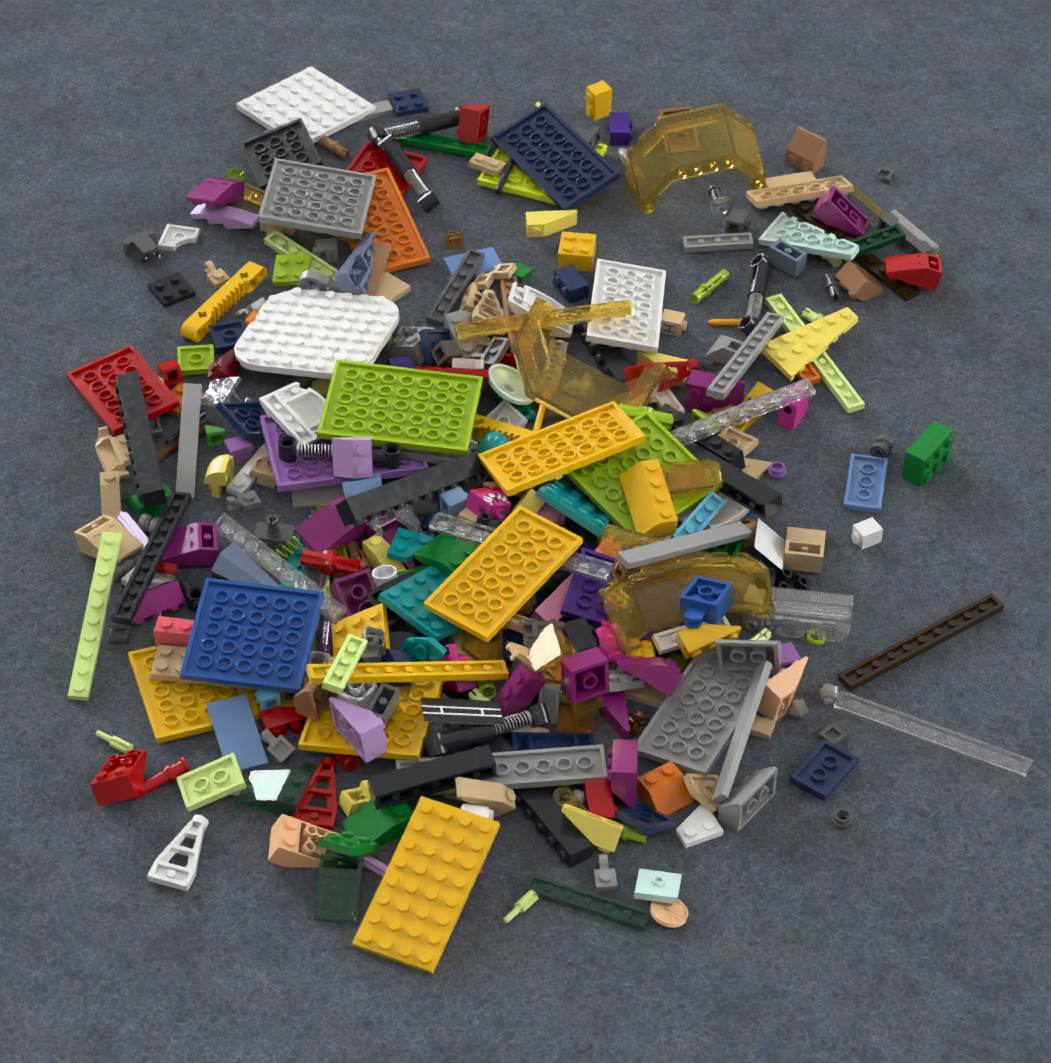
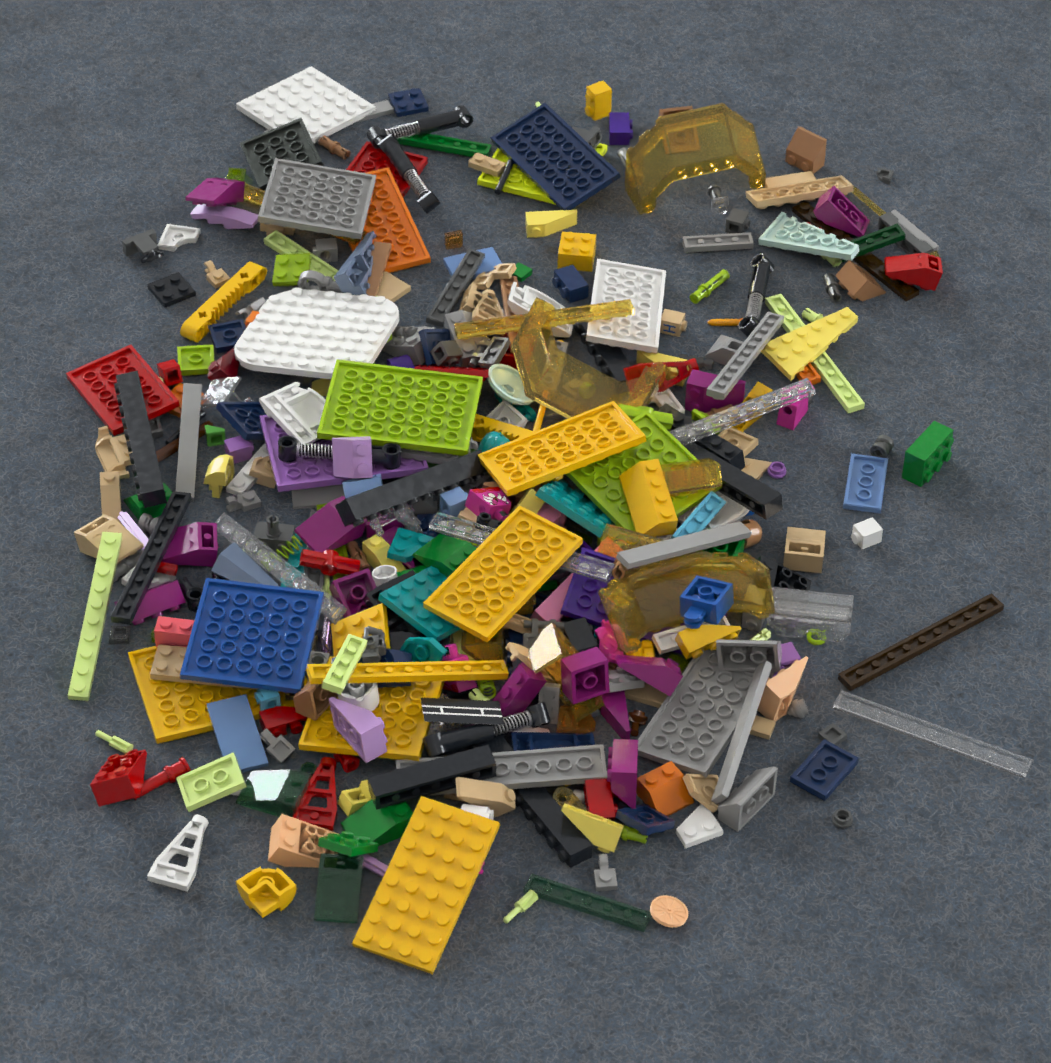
dark grey brick [367,682,401,731] -> none
white beam [452,358,484,369] -> none
red slope [456,104,491,144] -> none
light aqua plate [634,869,682,904] -> none
white sticker [754,518,785,570] -> none
sand blue brick [768,239,808,278] -> none
light grey plate [819,684,840,706] -> none
none -> yellow brick [236,867,297,918]

